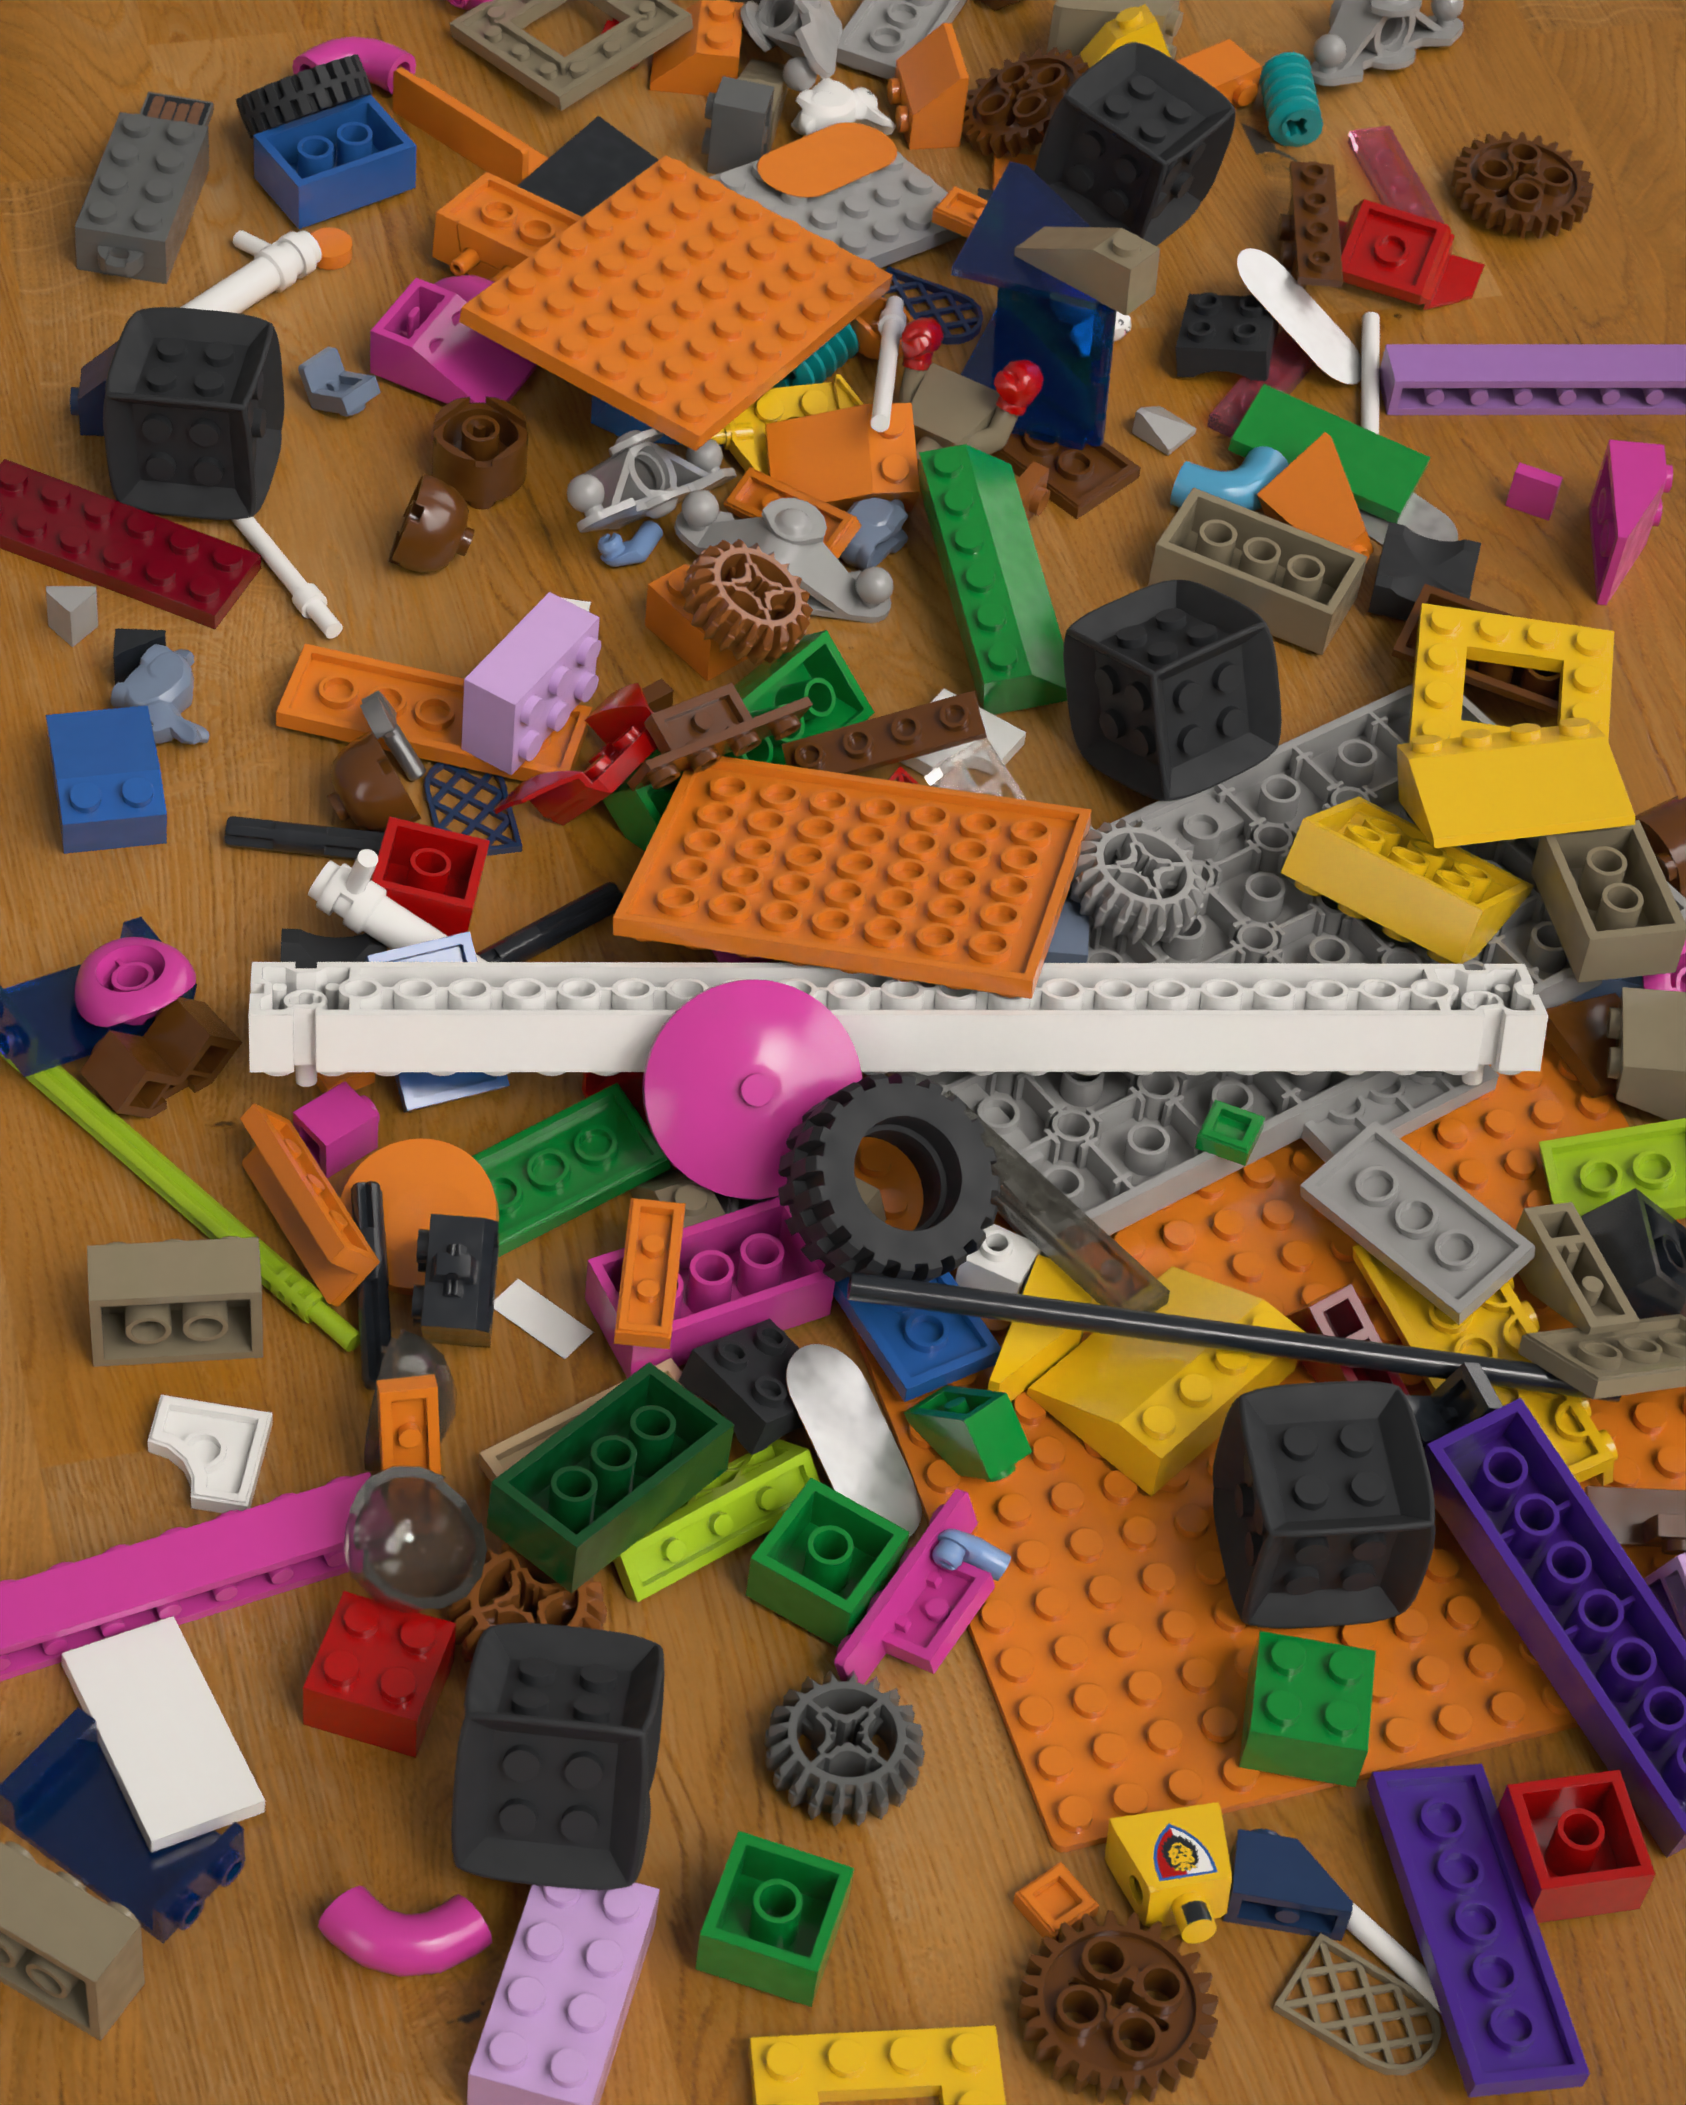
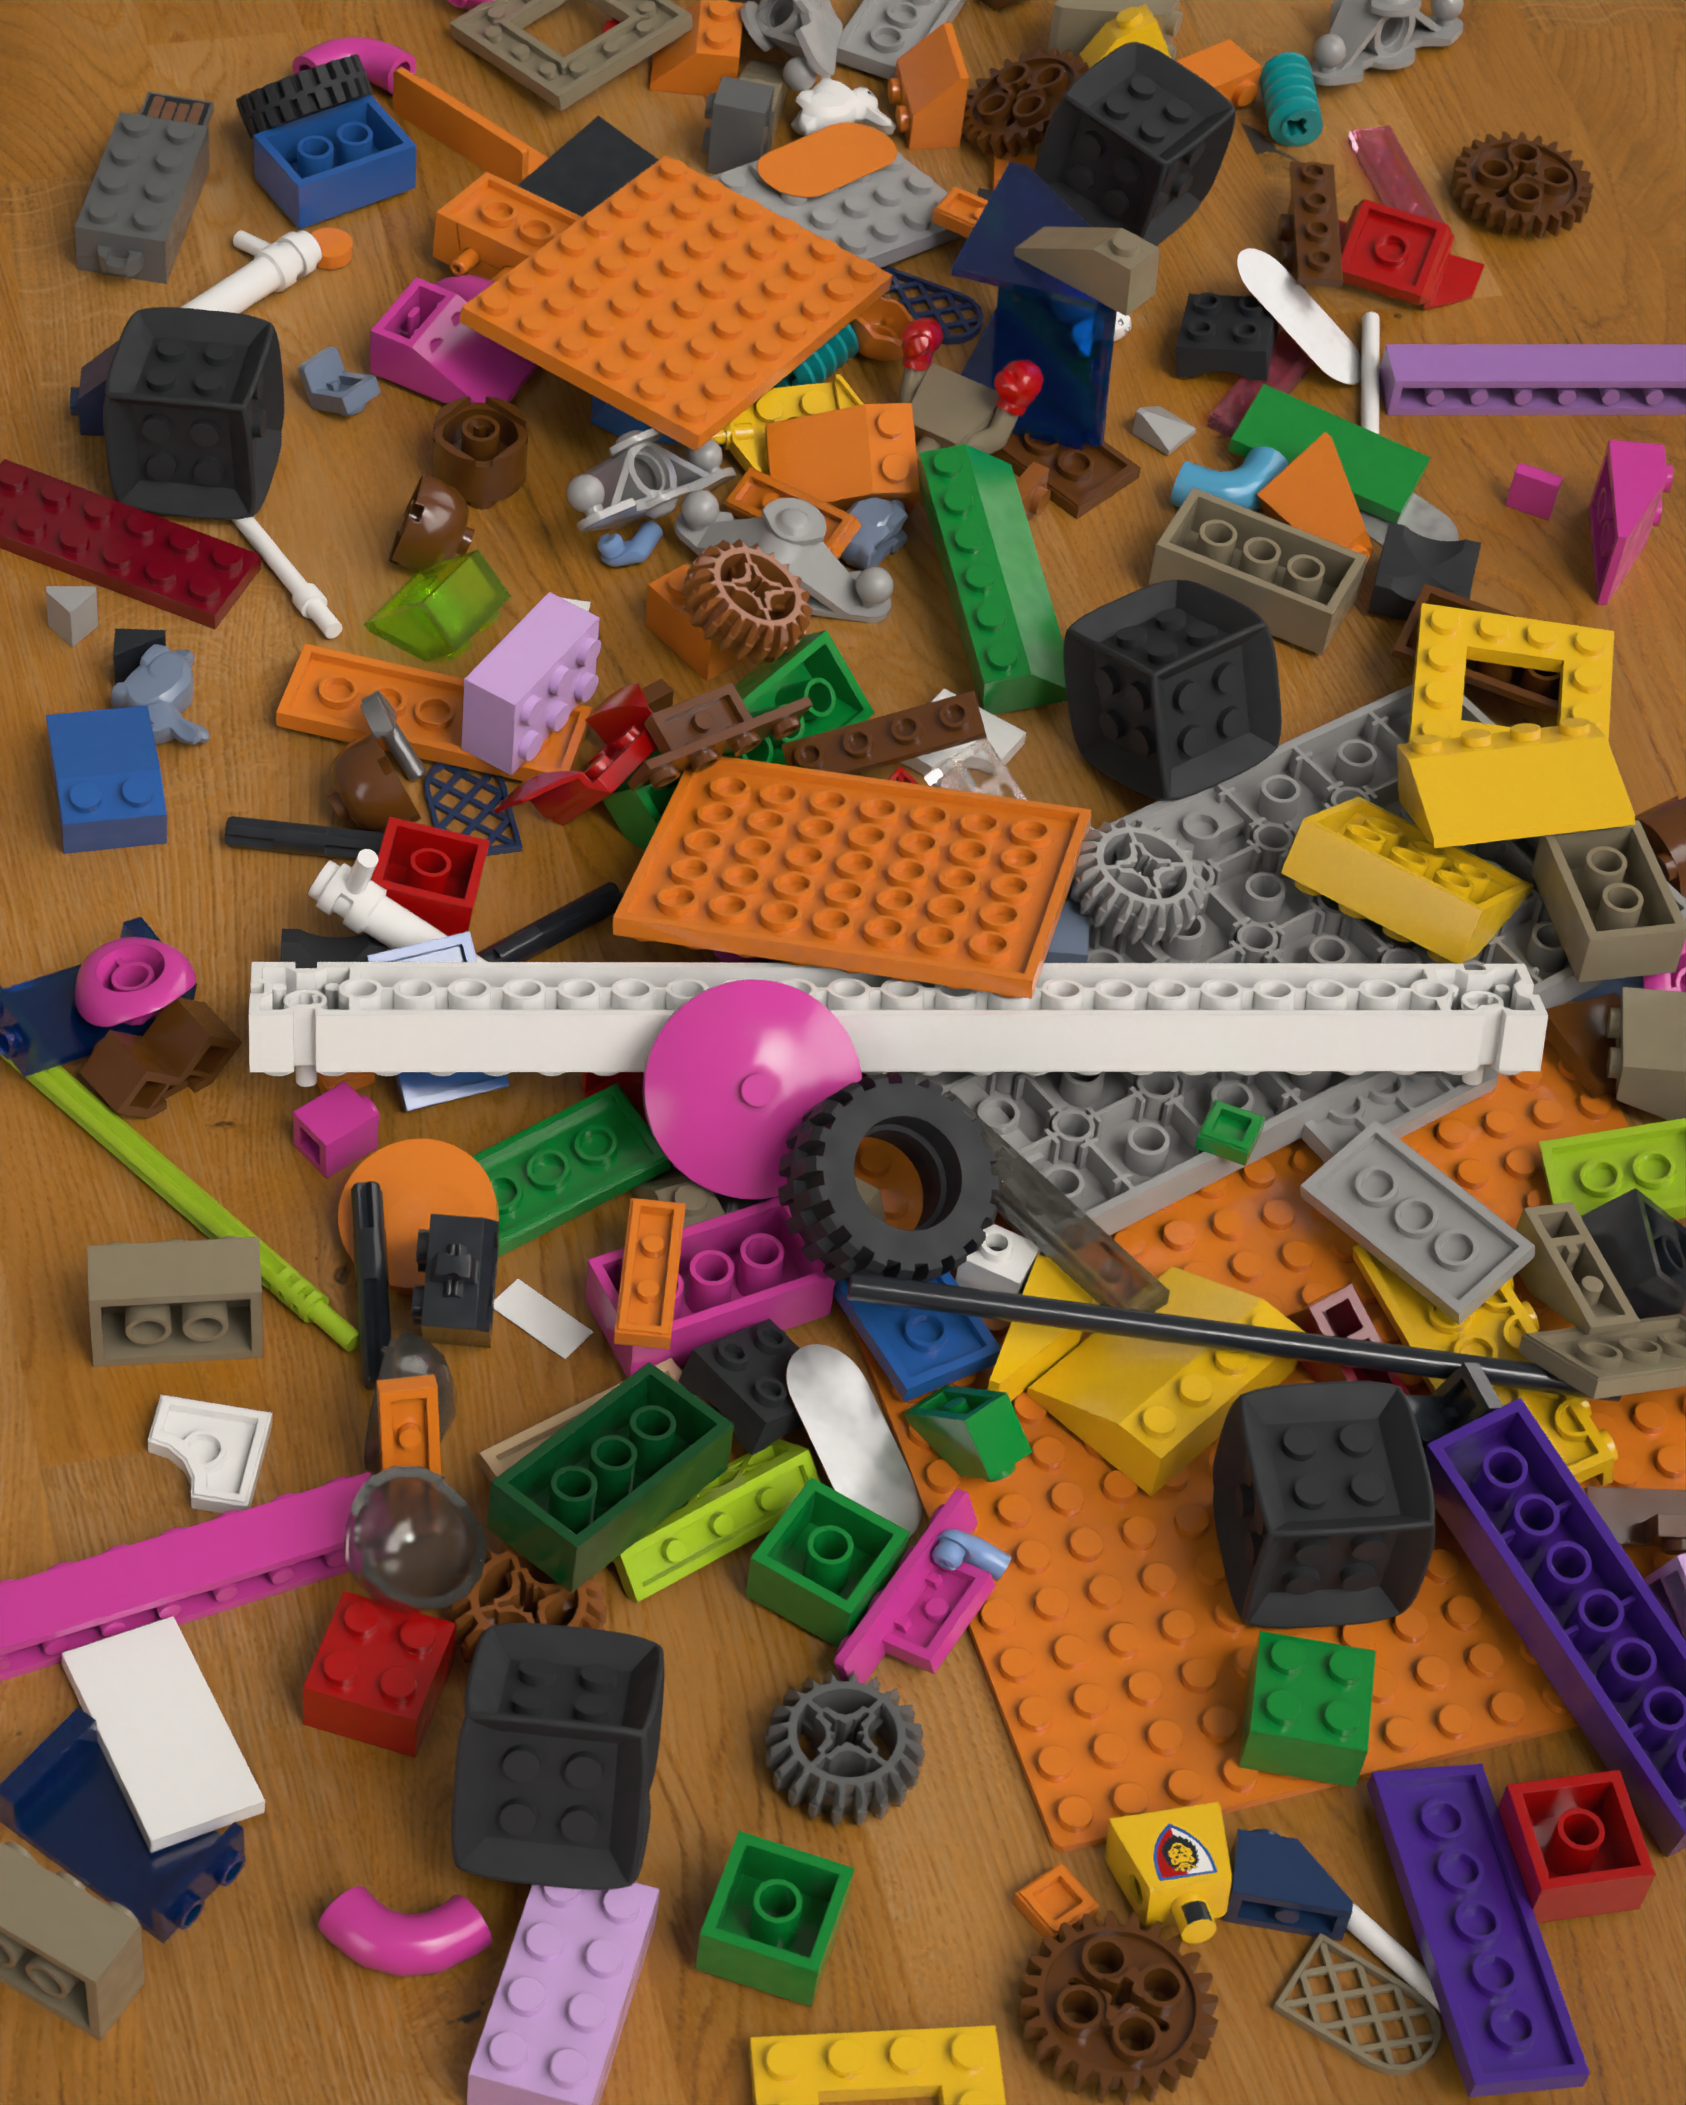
orange panel [240,1103,380,1307] -> none
white bar [871,296,907,432] -> none
none -> clear neon green slope [364,549,511,662]

